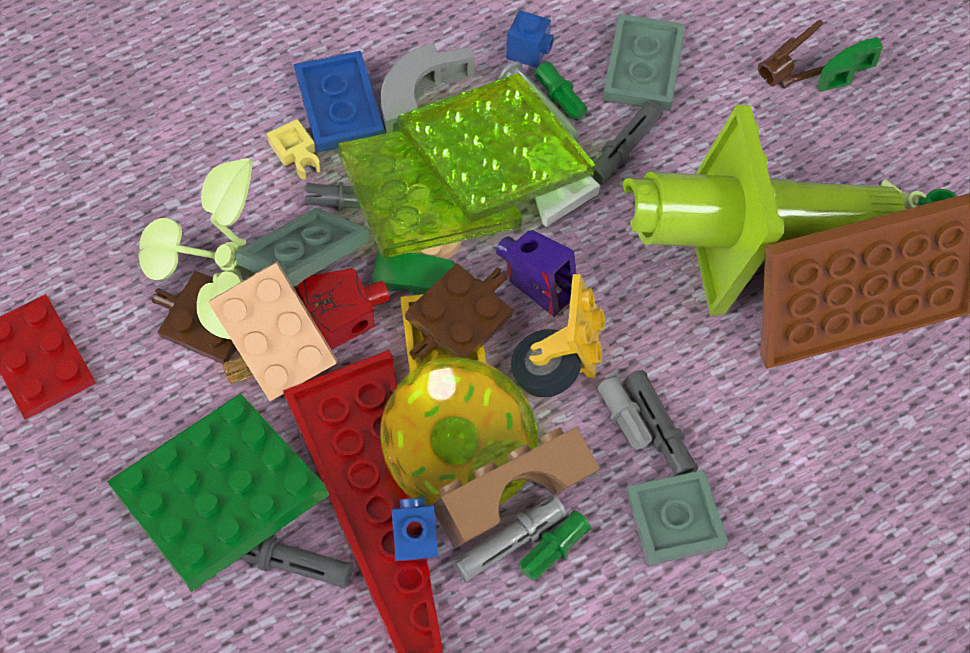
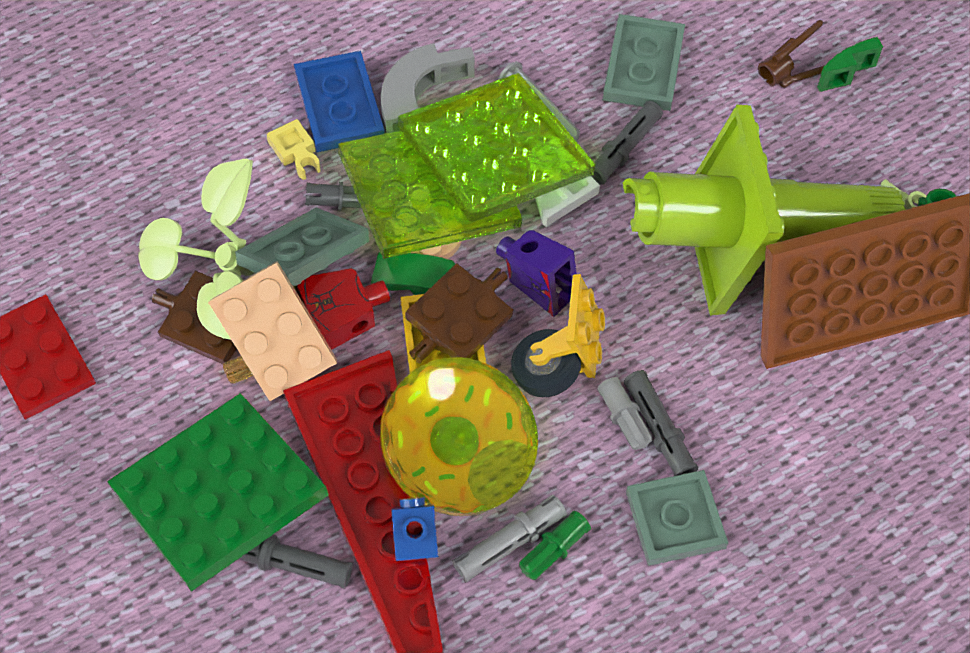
medium nougat arch [433,427,600,549] -> none
blue brick [506,10,554,68] -> none
green axle [534,62,588,121] -> none

